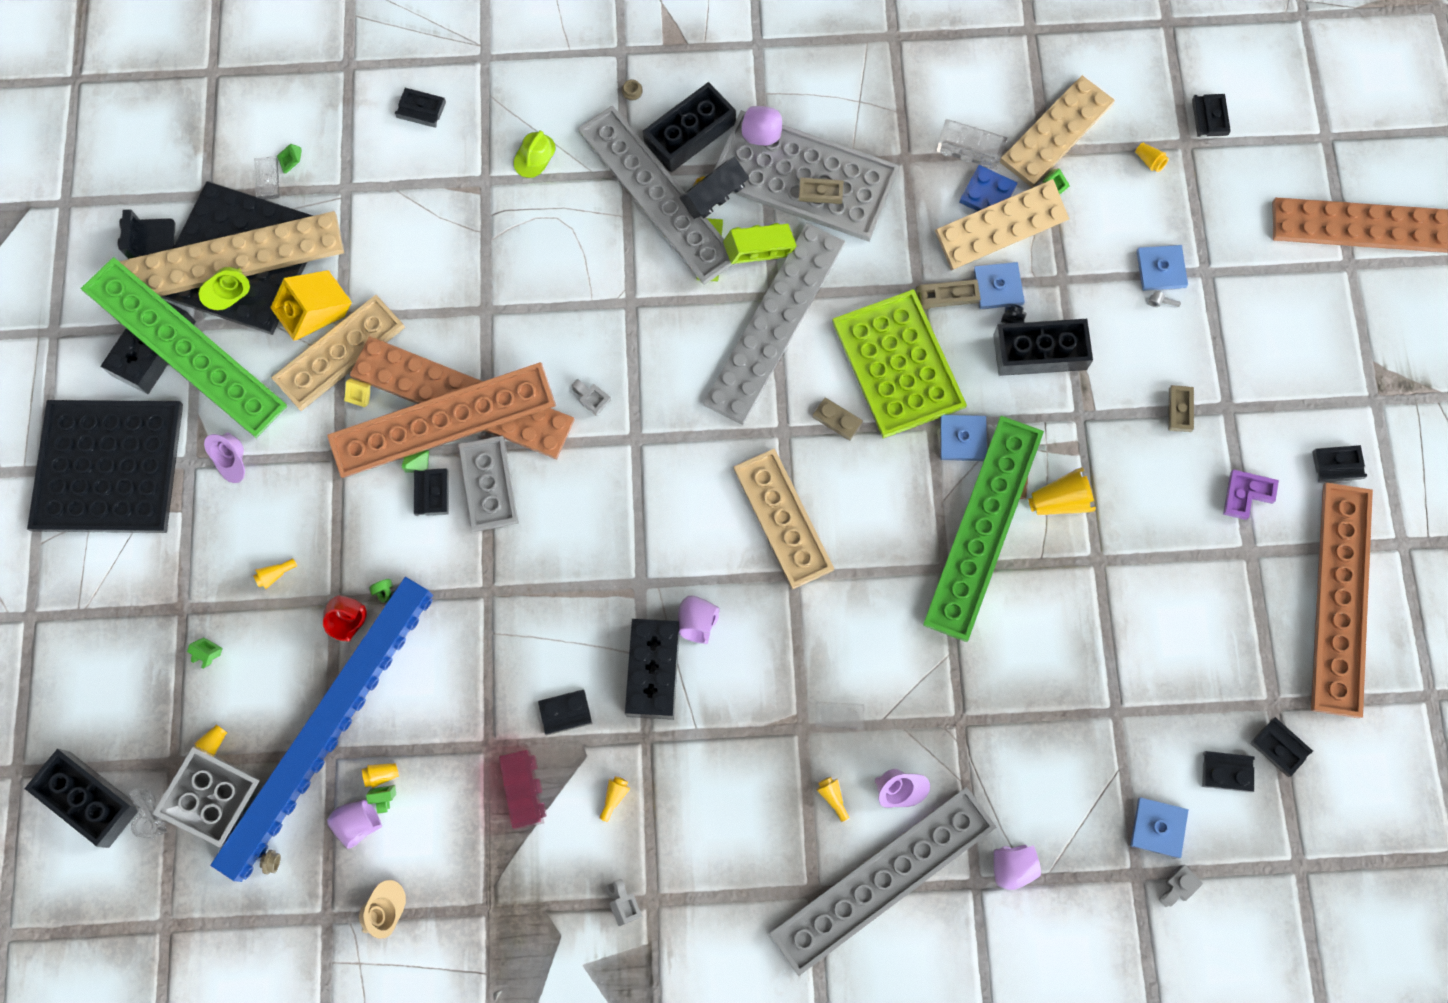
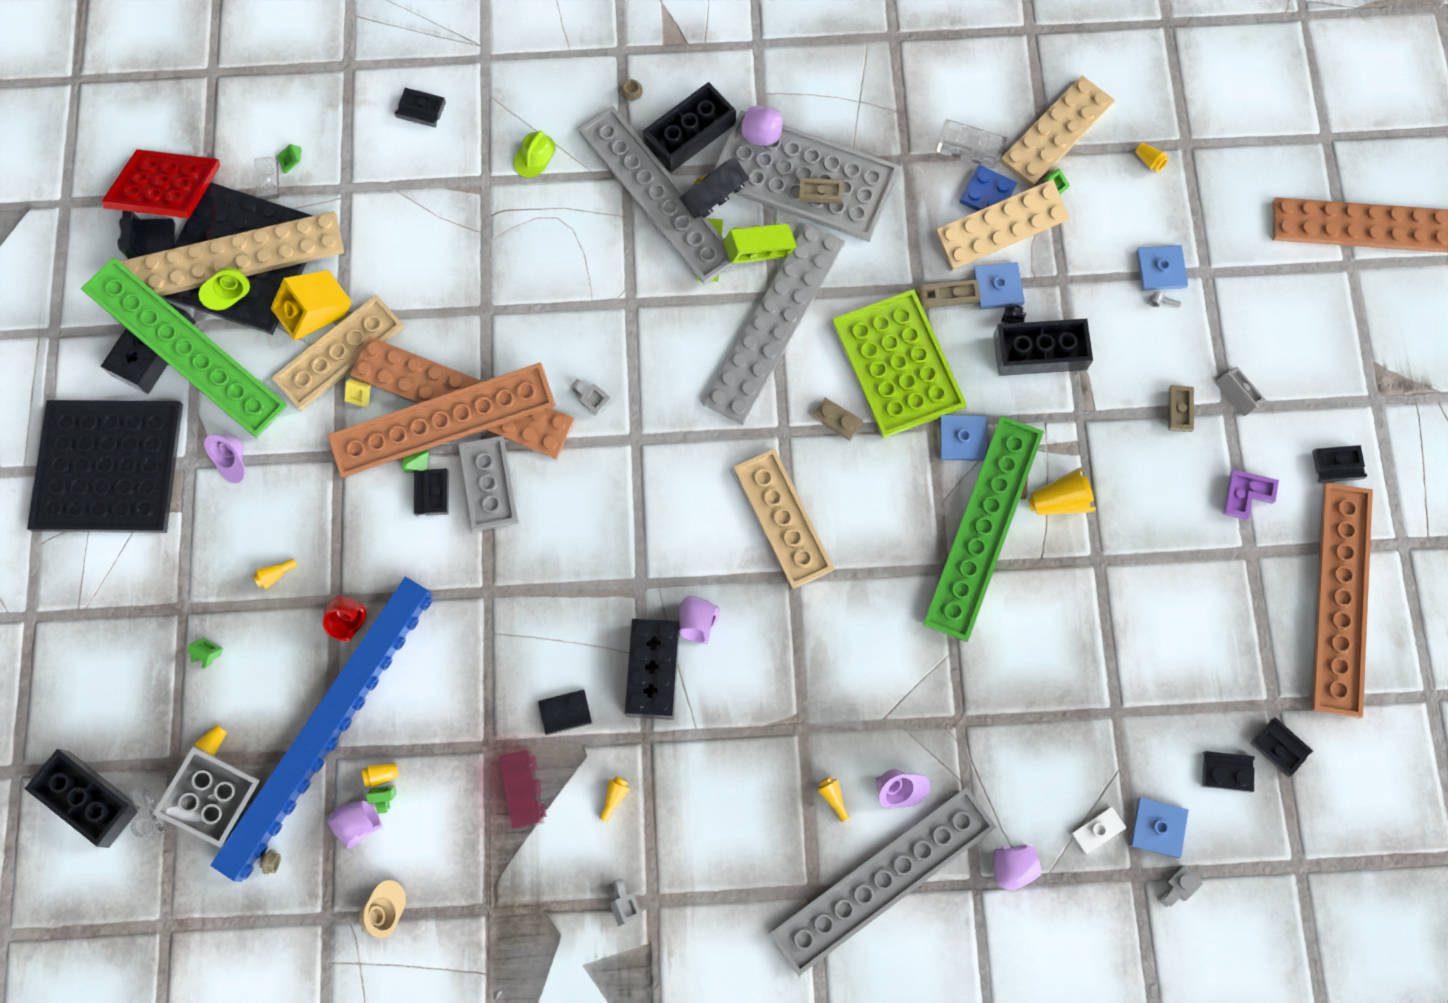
bright green tile [369,579,394,603] -> none
black plate [1192,94,1231,137] -> none
none -> red plate [101,149,220,219]
none -> white plate [1071,807,1126,855]
none -> light grey slope [1216,367,1266,416]

